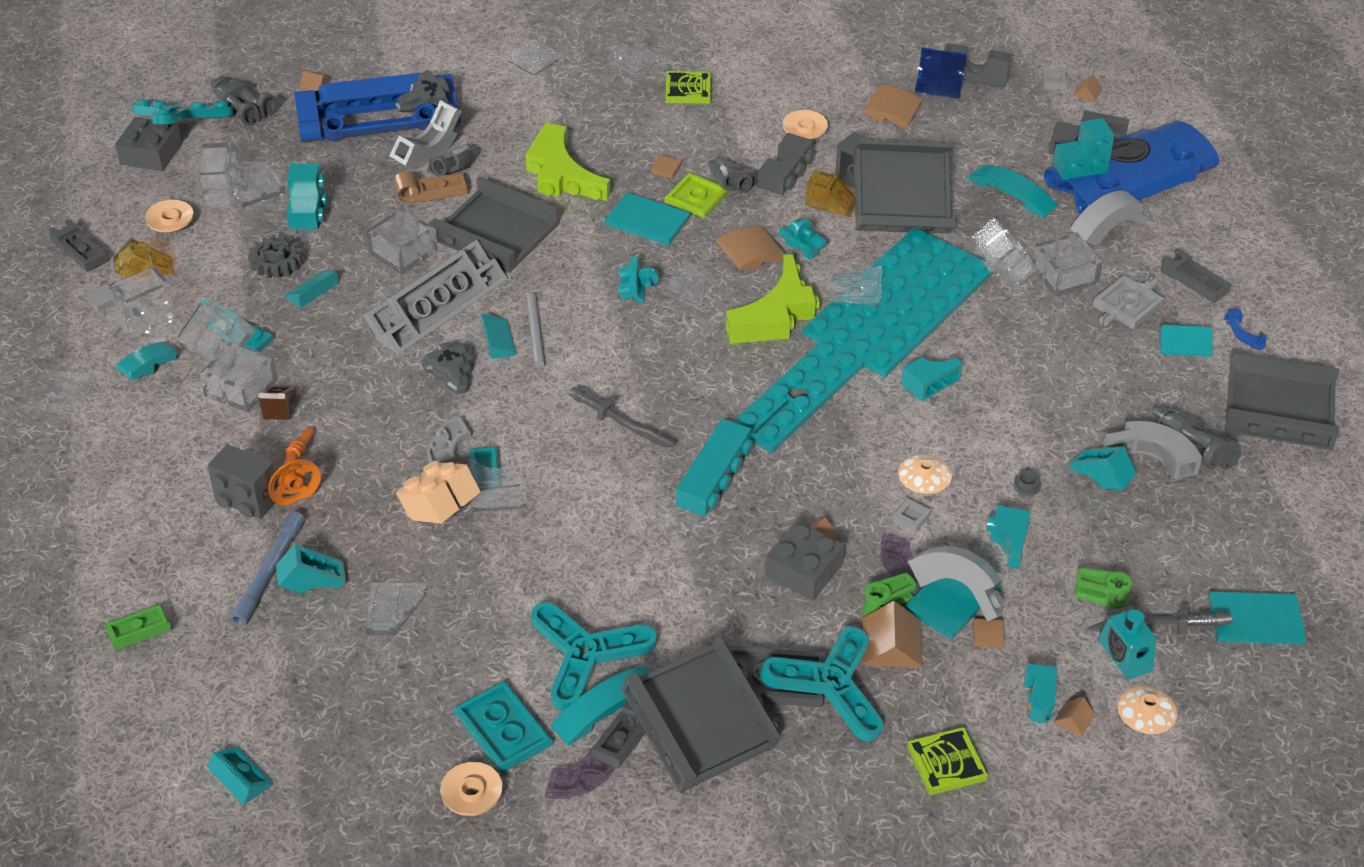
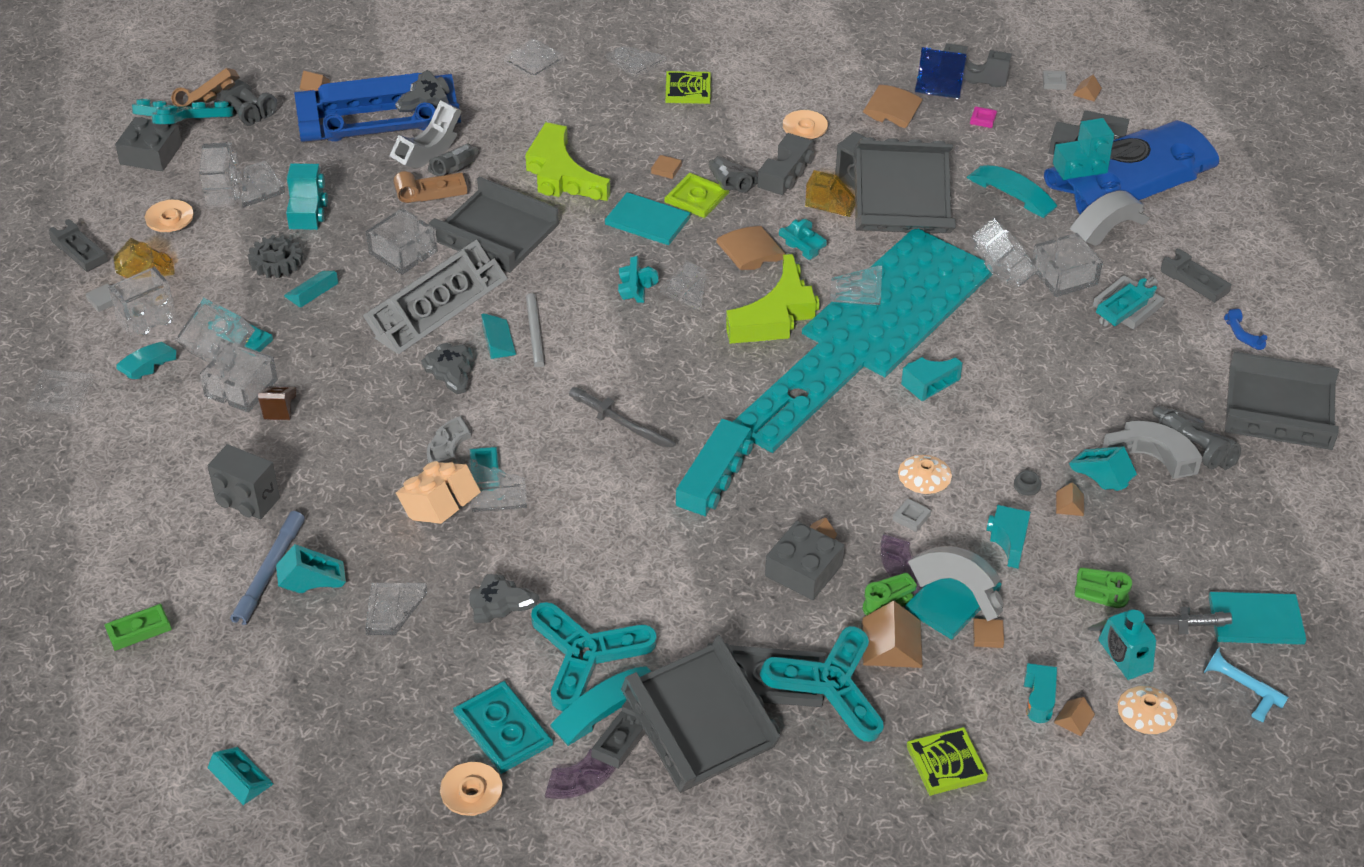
orange dish [268,428,321,506] -> none
teal slope [1158,325,1213,357] -> none
none -> medium nougat plate [171,68,240,106]
none -> dark grey rock [469,574,540,623]
none -> dark pink tile [970,107,997,128]
none -> medium nougat slope [1056,482,1084,516]
none -> teal plate [1096,278,1157,326]
none -> medium azure piece [1204,647,1289,722]

